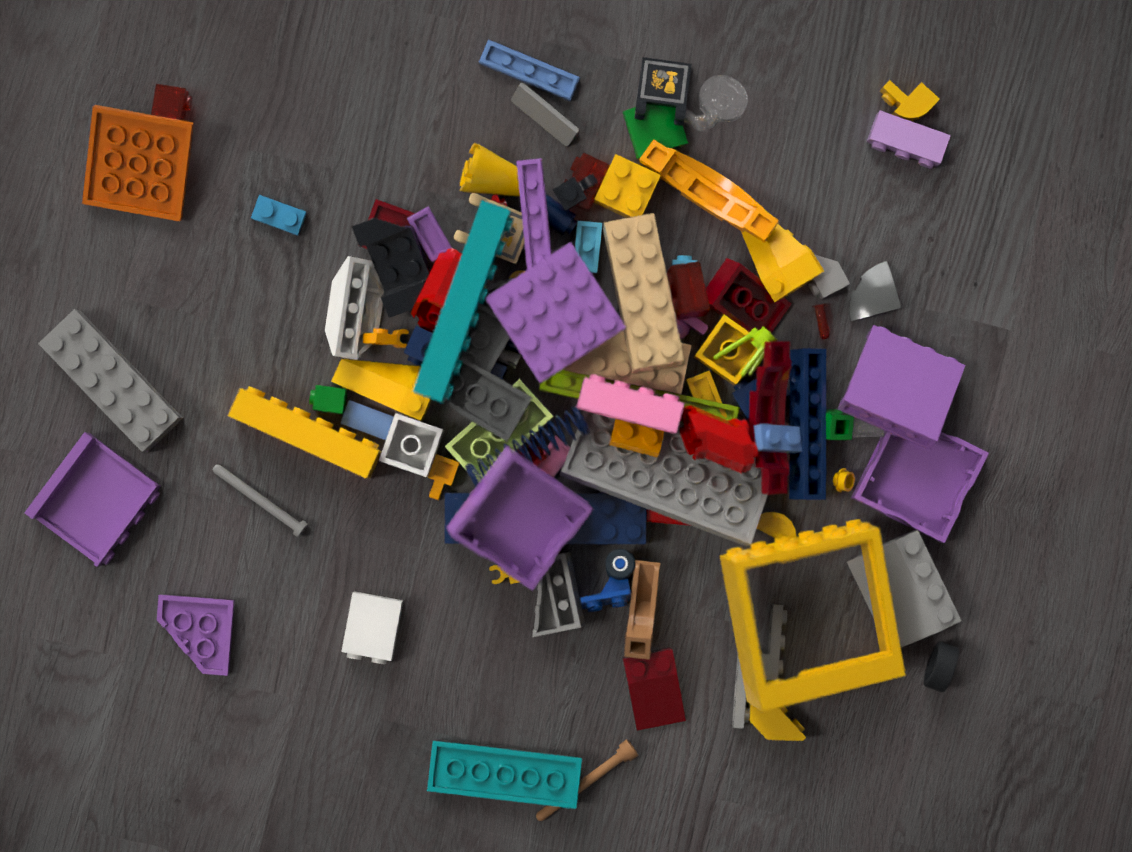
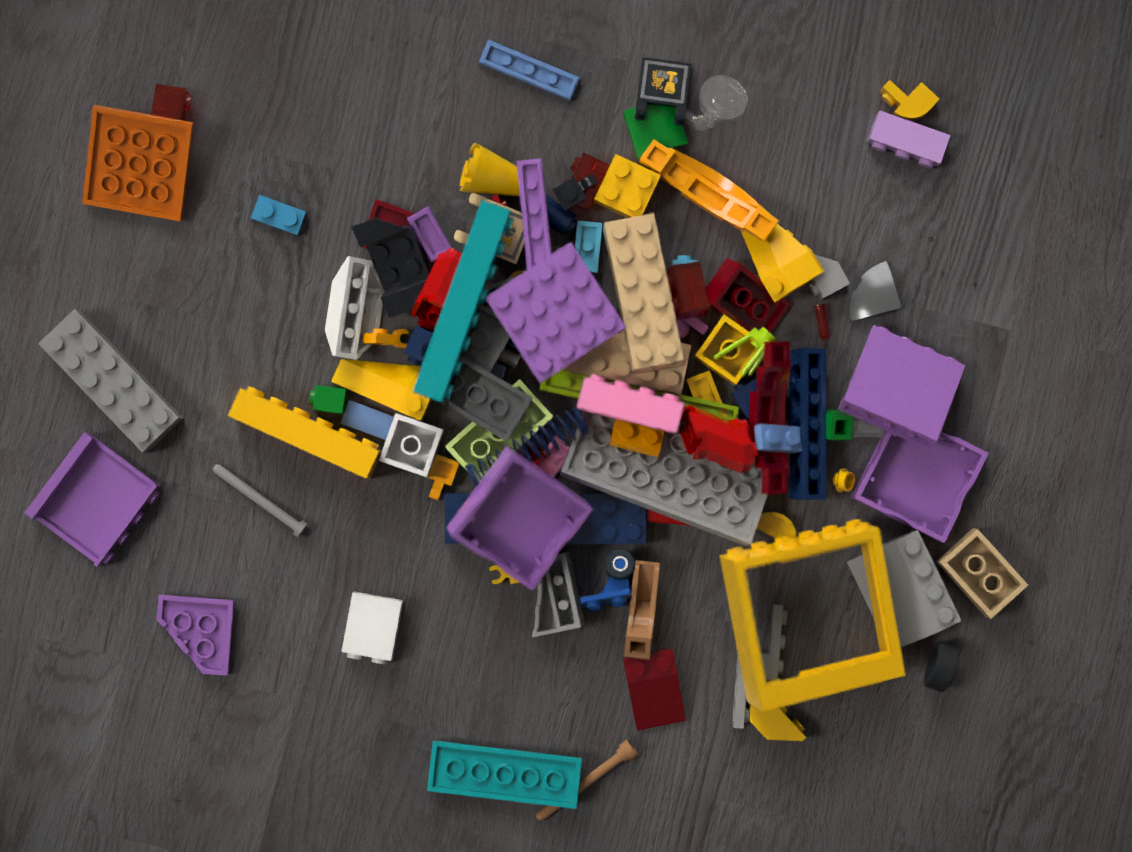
light grey slope [511,83,579,147] -> none
none -> tan brick [936,528,1028,619]

